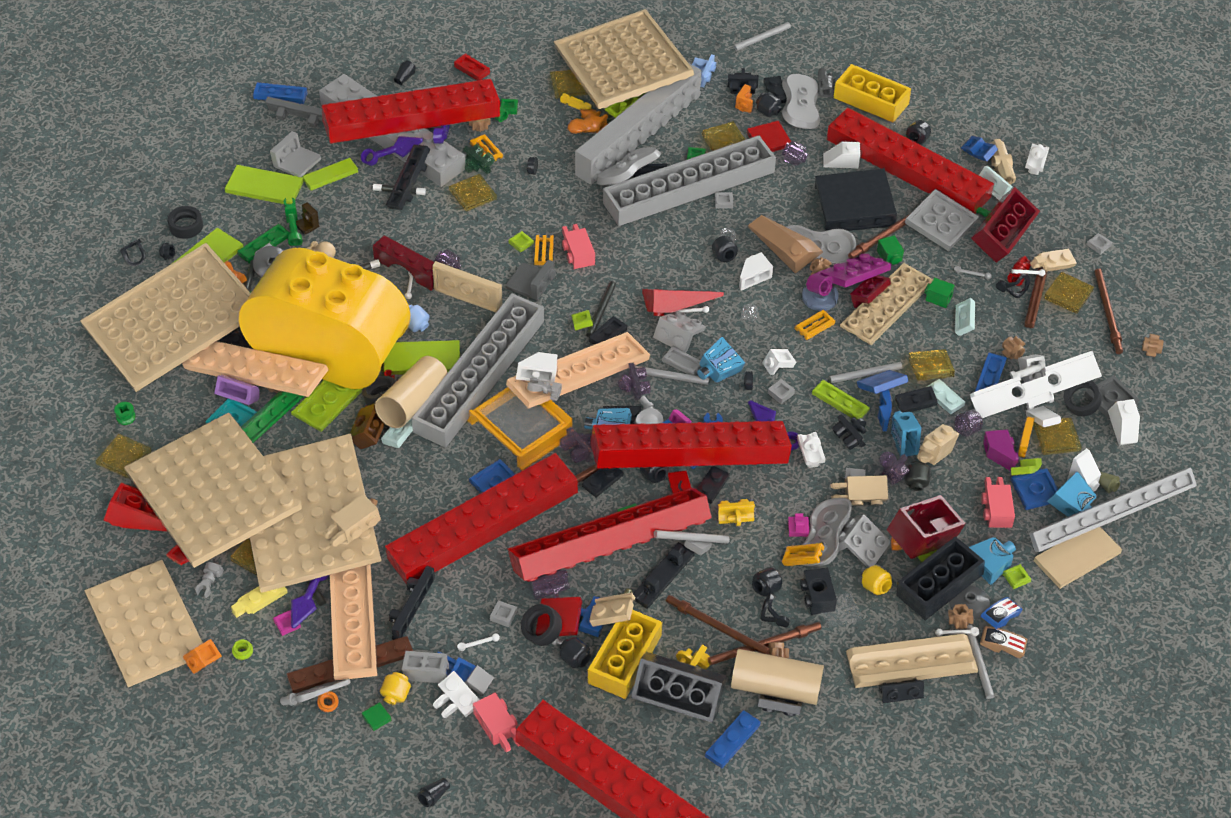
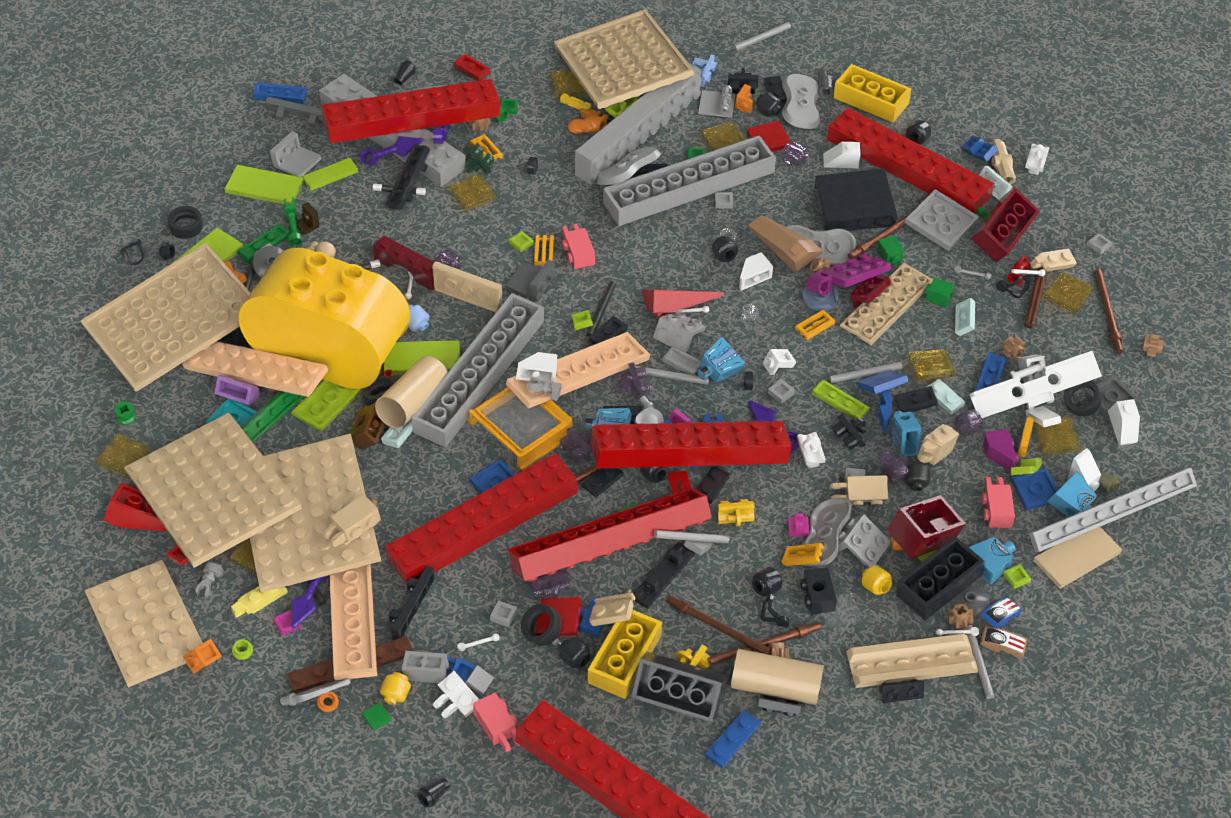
none -> light grey hinge [698,85,736,118]

